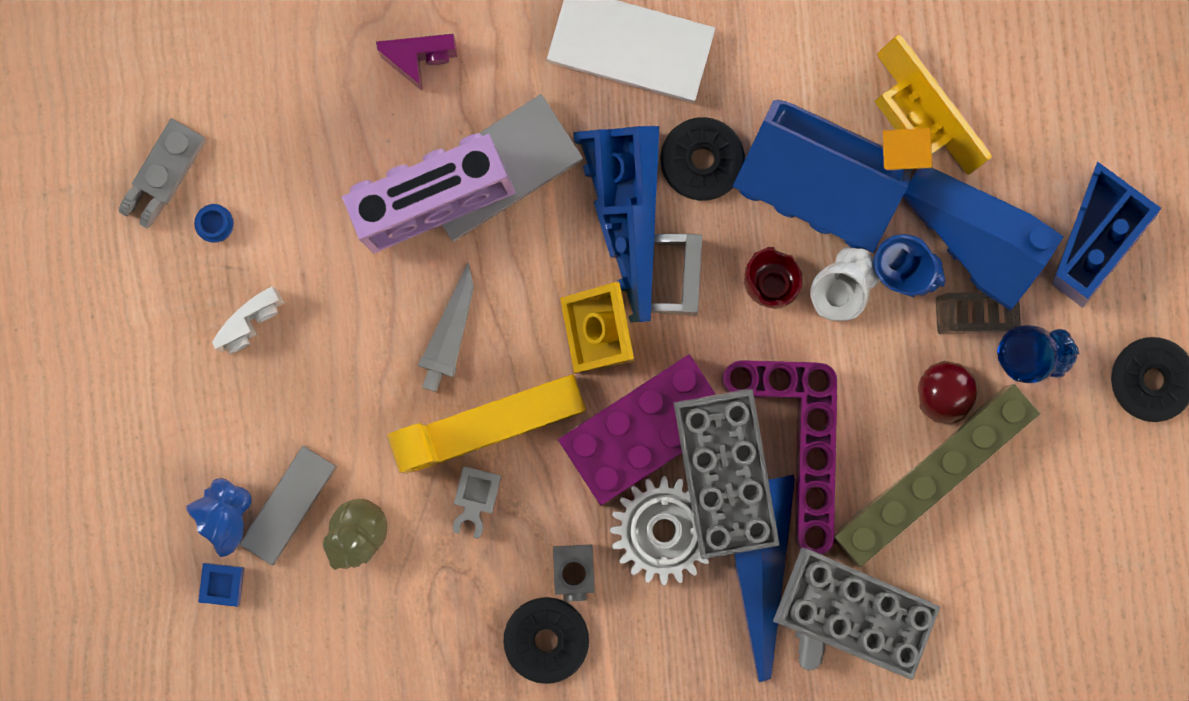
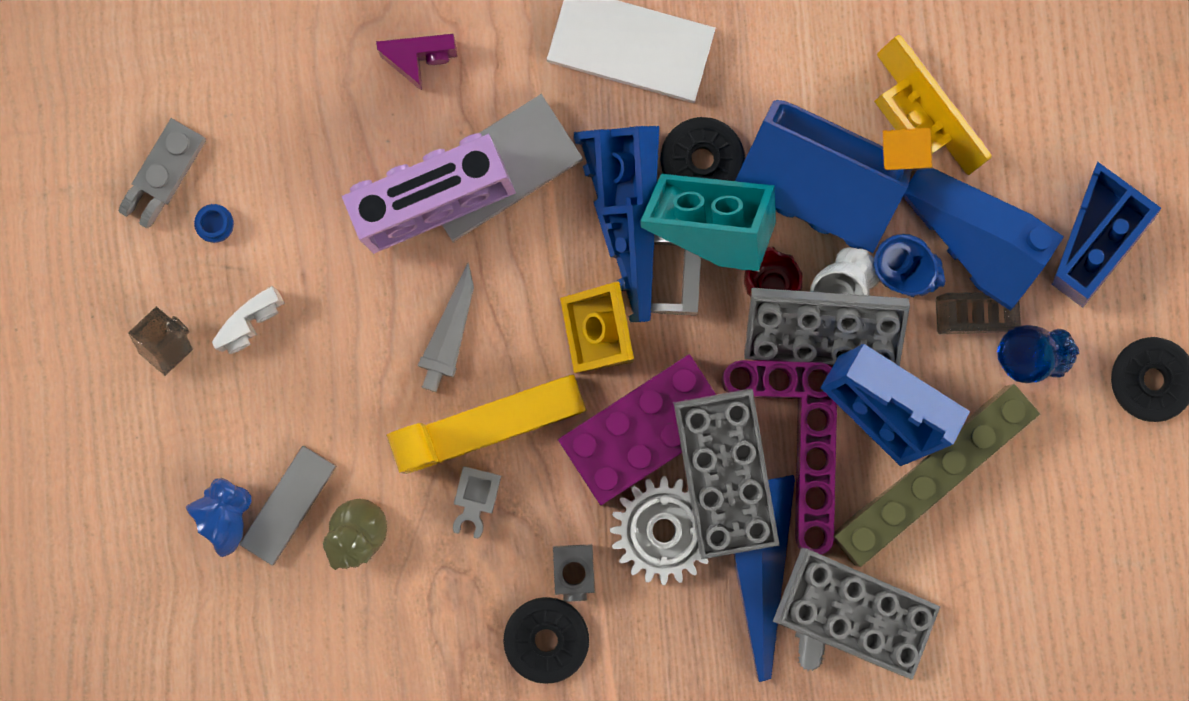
blue plate [198,563,244,607] -> none
dark red hair [918,361,977,424] -> none
none -> clear smoke brick [128,306,193,376]
none -> teal slope [641,174,776,271]
none -> light grey tile [744,288,910,366]
none -> blue wedge [821,344,970,466]

